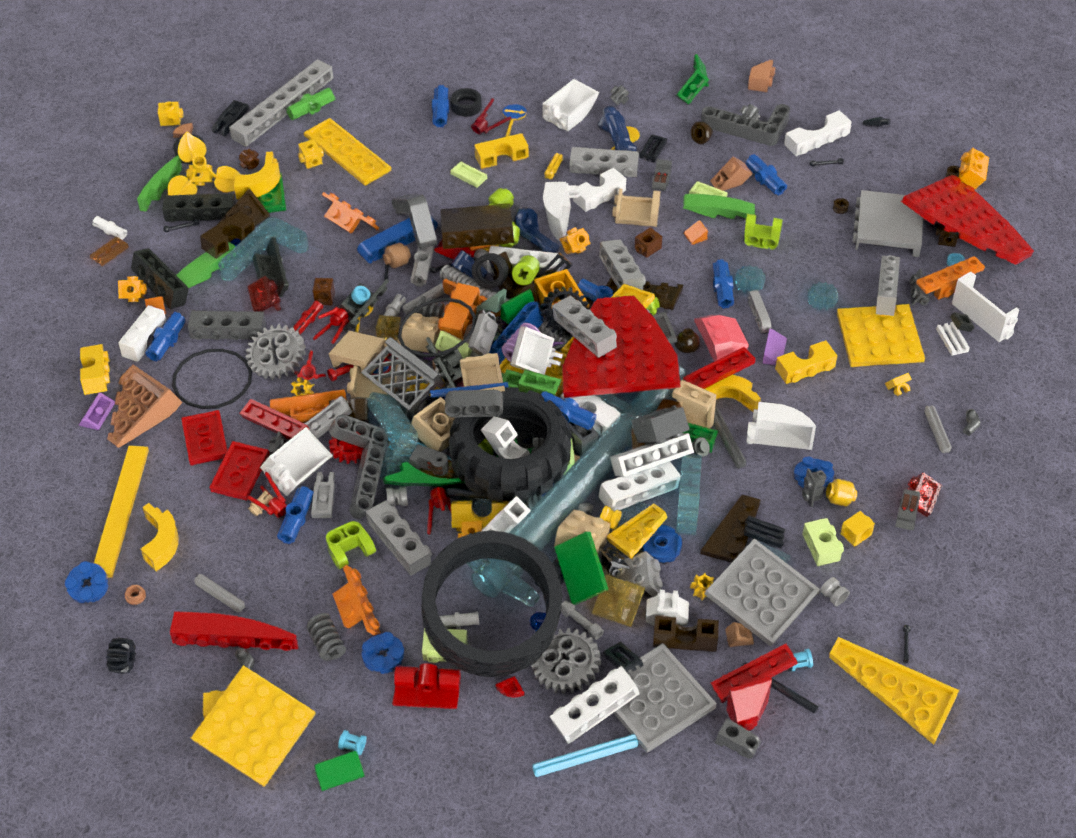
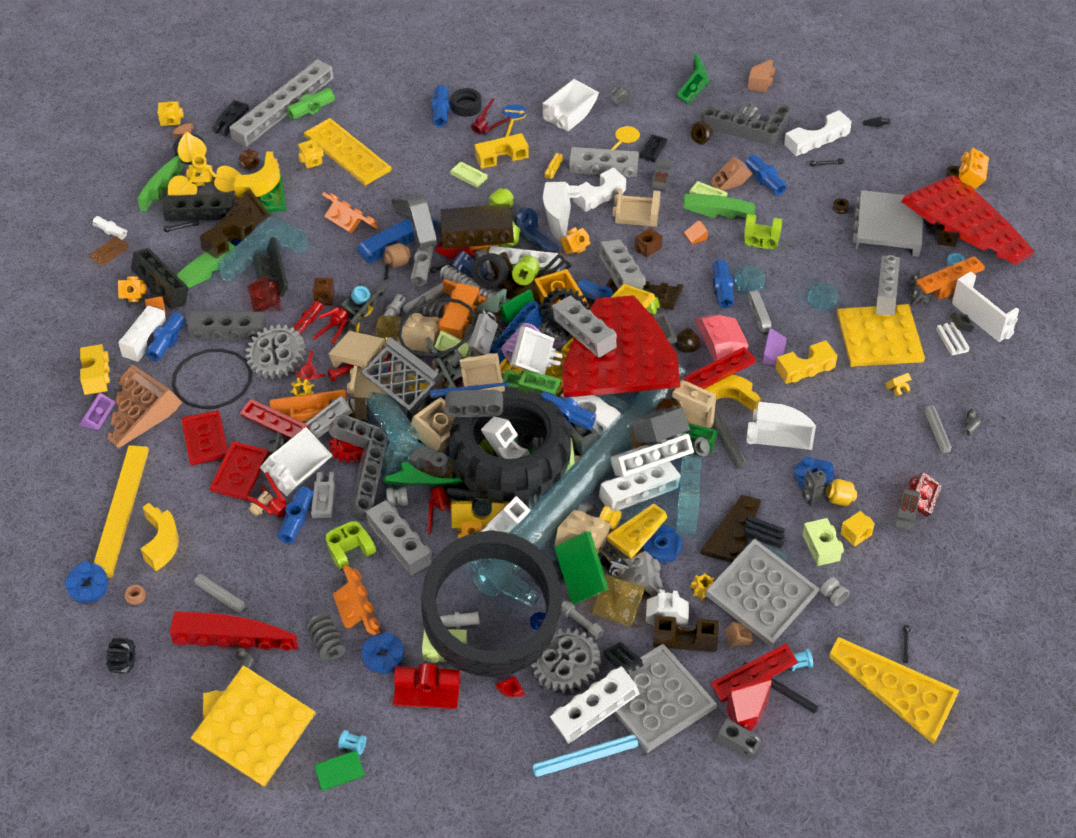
dark blue hair [598,106,637,151] -> none

